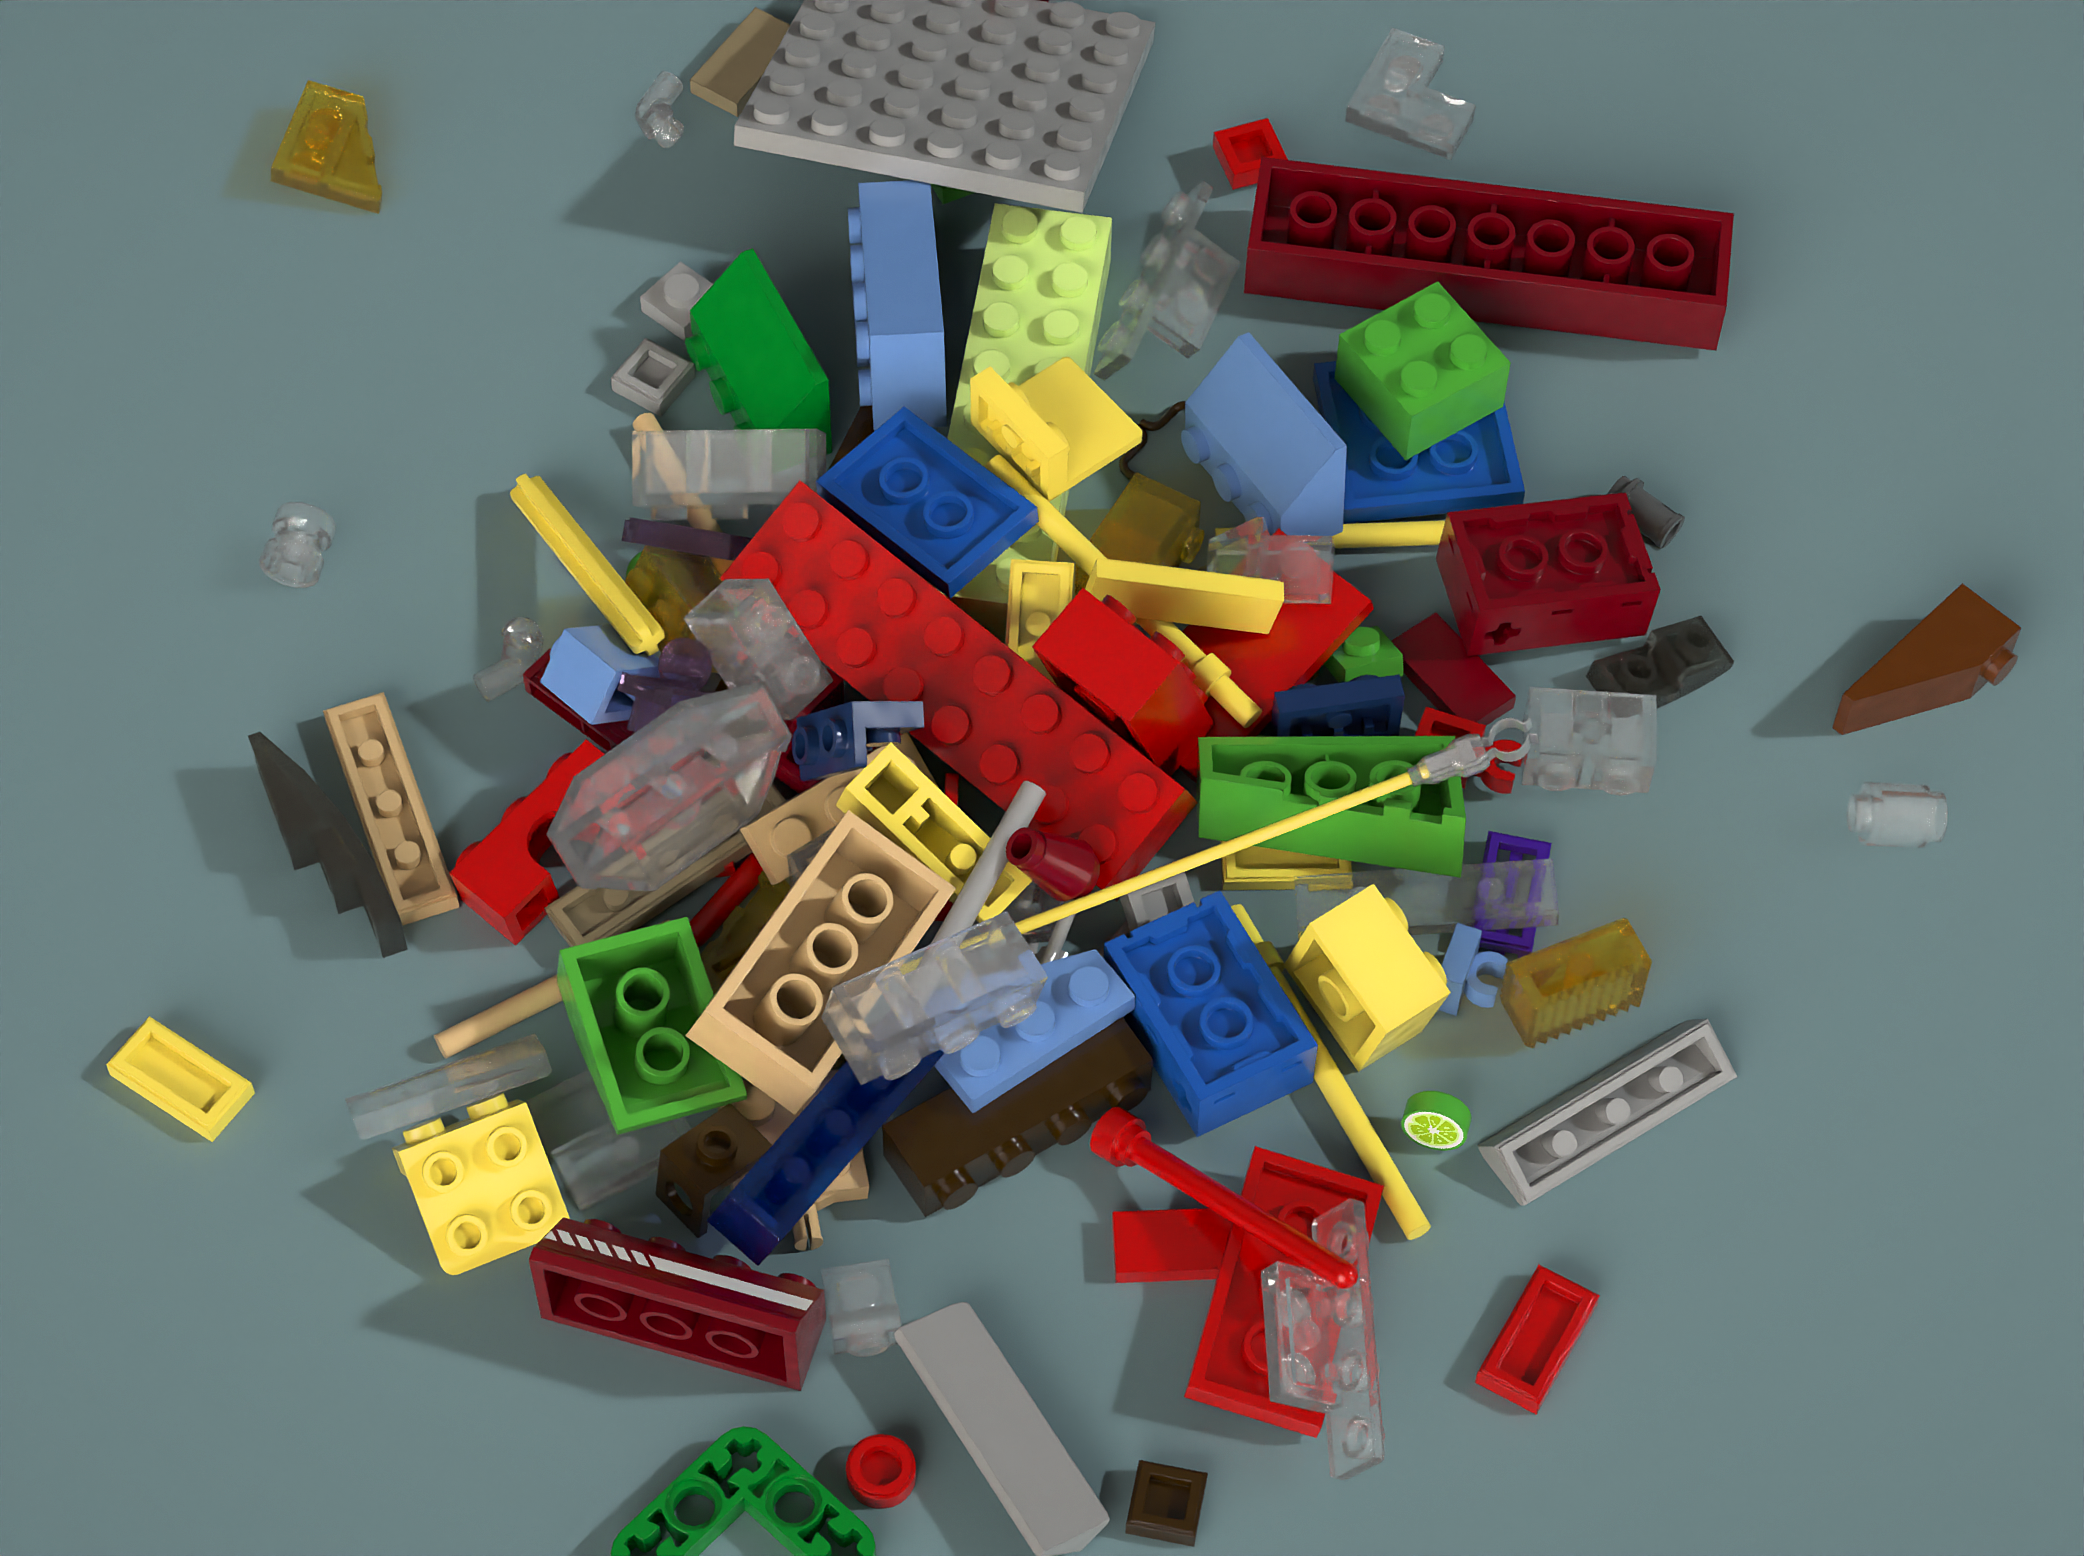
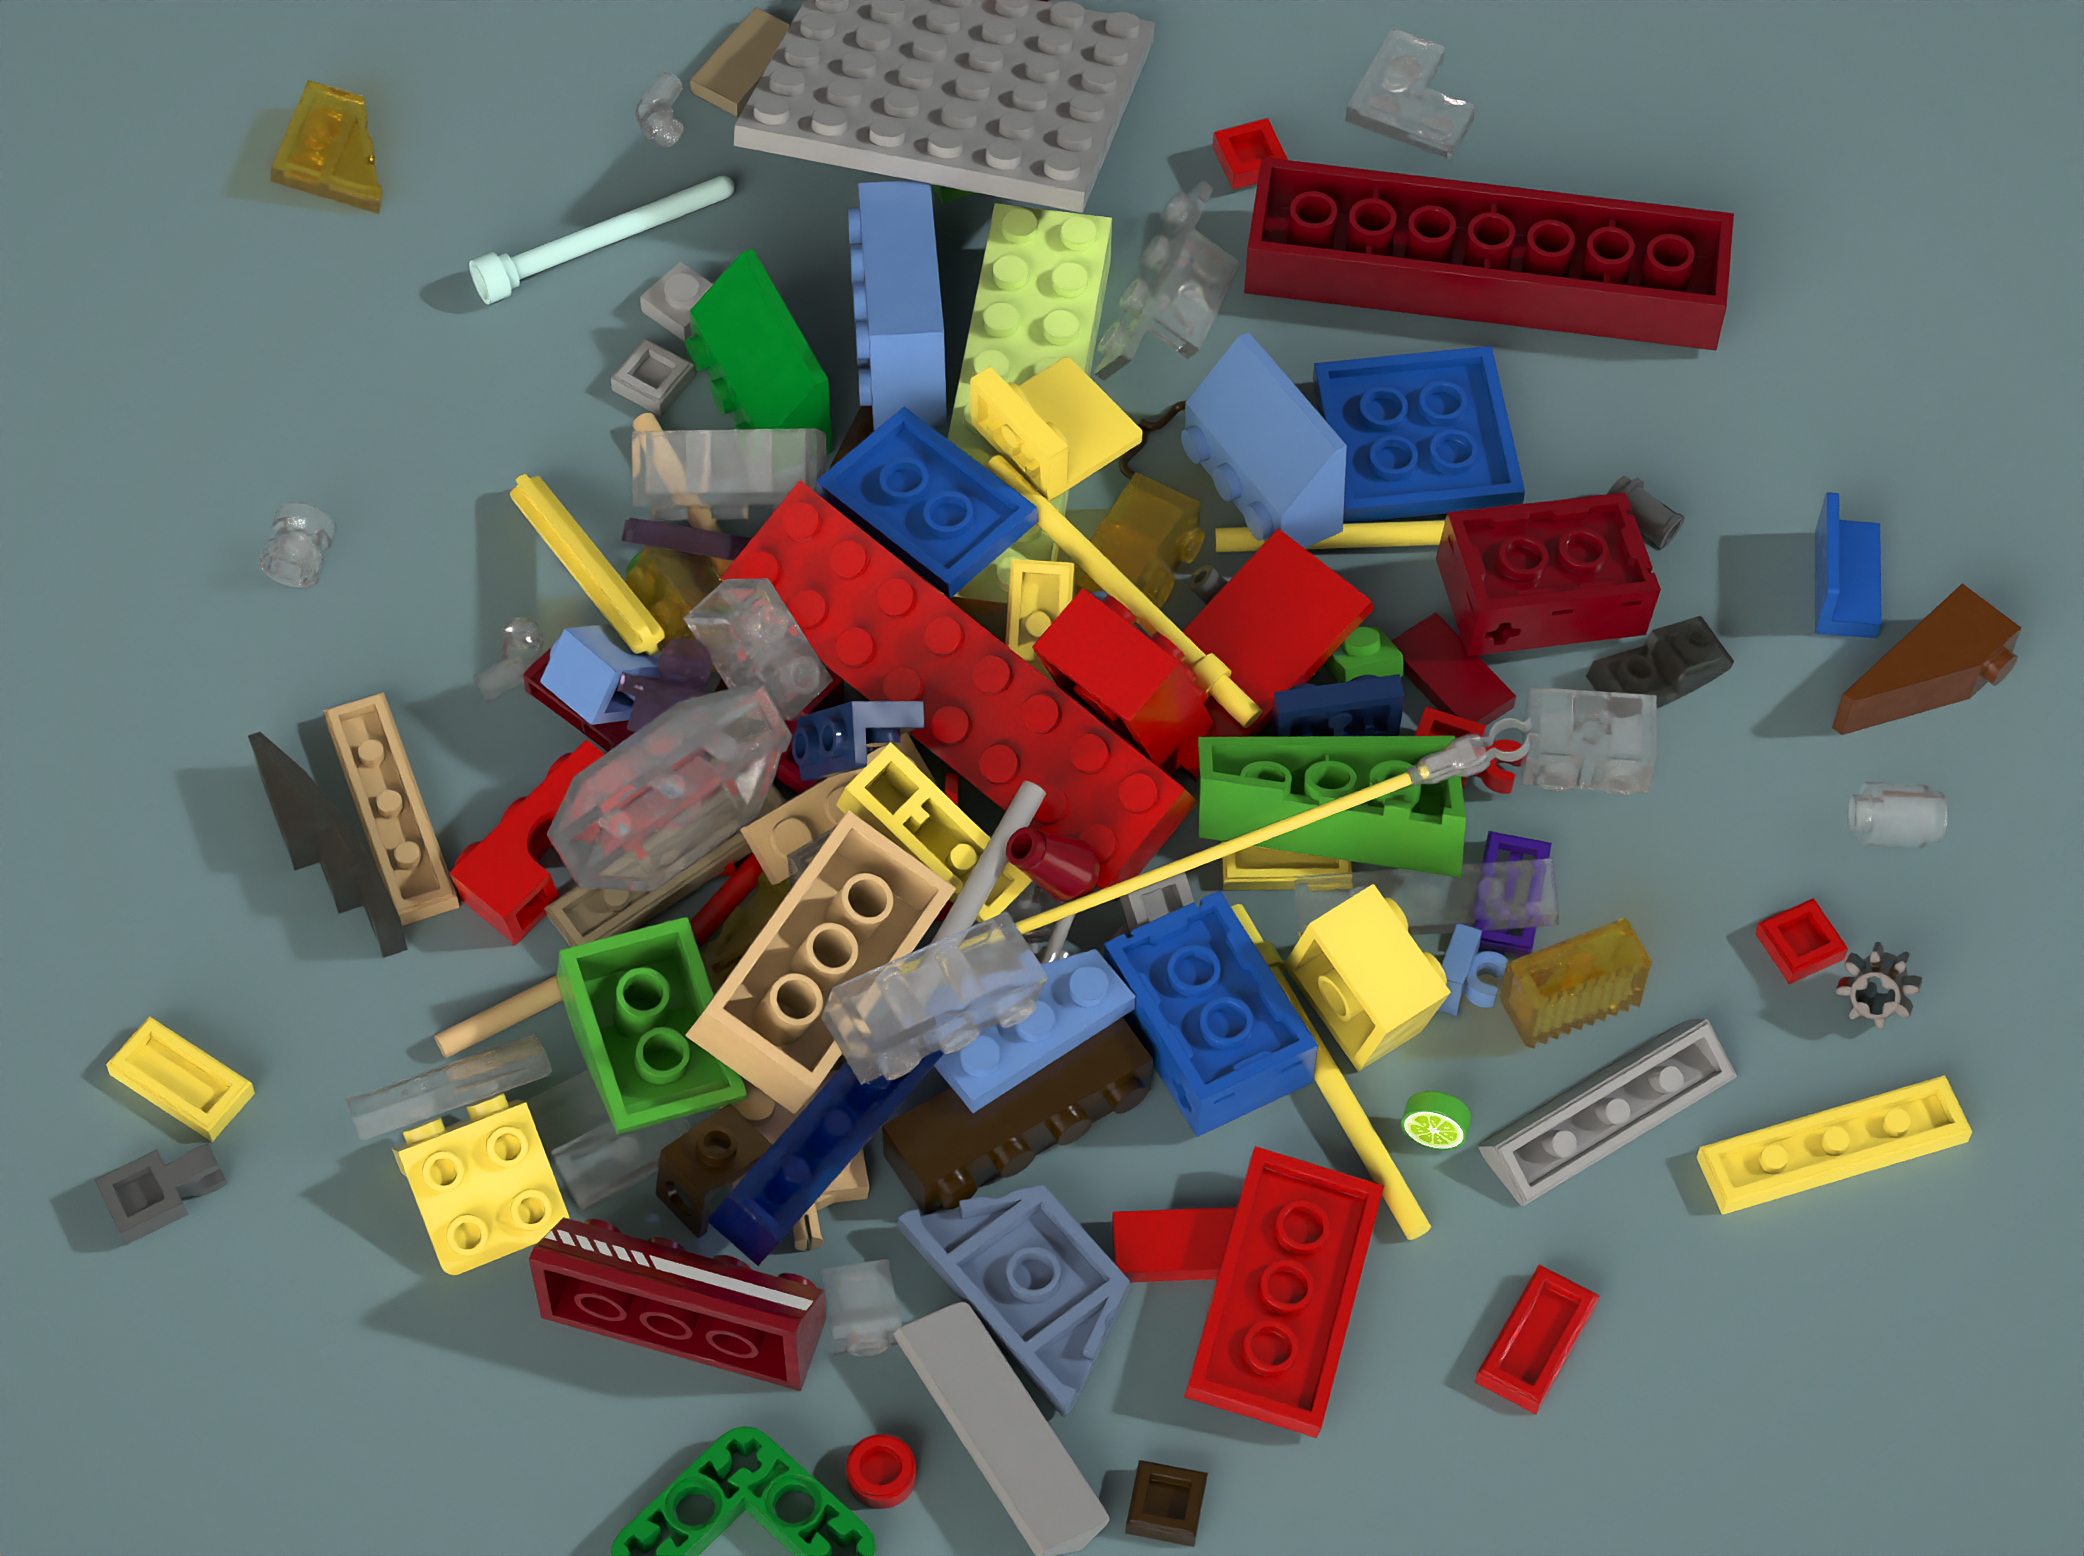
light yellow tile [1085,558,1284,634] -> none
red piece [1090,1107,1358,1289] -> none
clear slope [1207,517,1335,604] -> none
clear bracket [1261,1199,1385,1481] -> none
bright green brick [1334,282,1511,460] -> none
none -> dark grey plate [95,1144,227,1245]
none -> light aqua piece [469,176,735,305]
none -> sand blue wing [898,1185,1130,1417]
none -> light yellow tile [1696,1075,1972,1215]
none -> red tile [1755,898,1848,985]
none -> blue panel [1815,492,1881,638]
none -> dark brown gear [1836,942,1922,1029]

